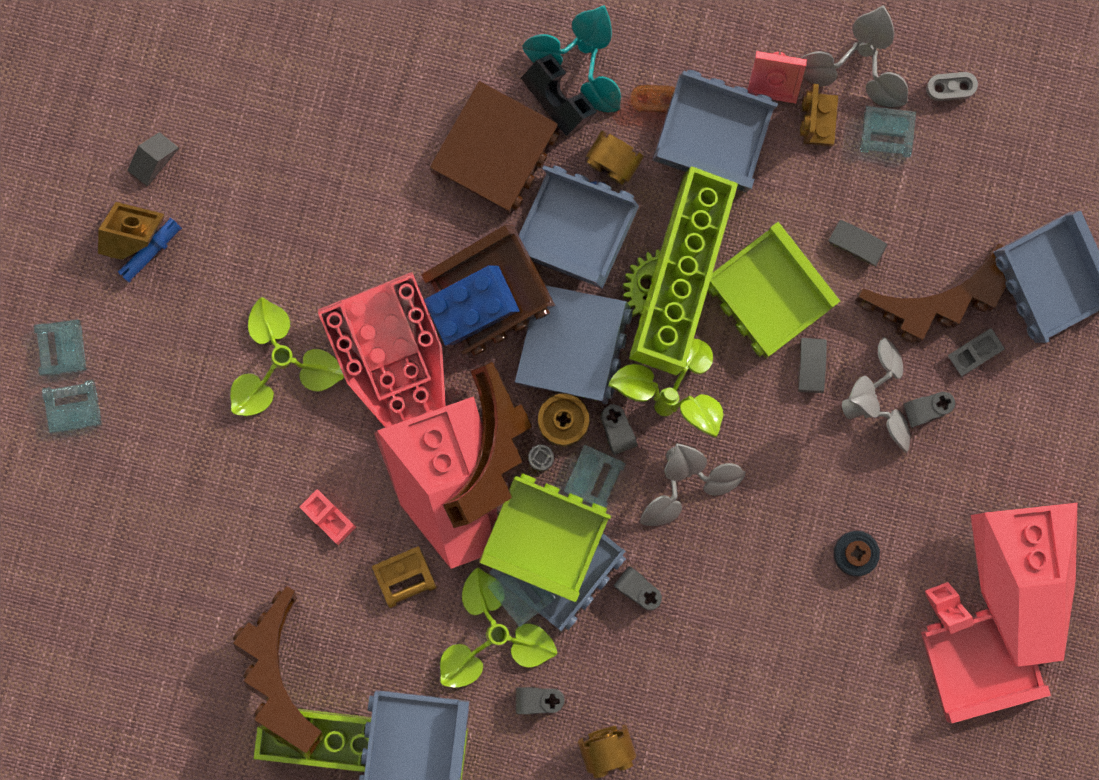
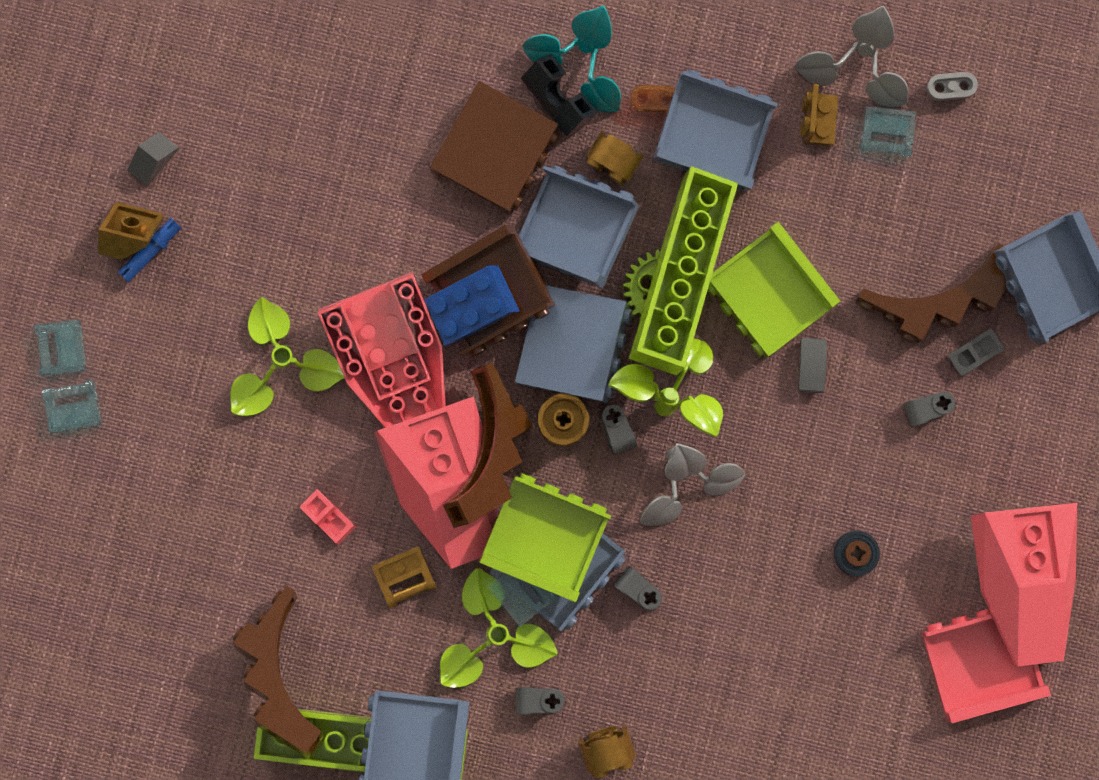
flat silver wheel [529,445,554,471] -> none
clear light blue plate [564,445,626,508] -> none
coral tile [748,51,807,104] -> none
dark grey slope [828,219,888,267] -> none
light grey plant [842,337,910,453] -> none
coral slope [925,582,974,634] -> none

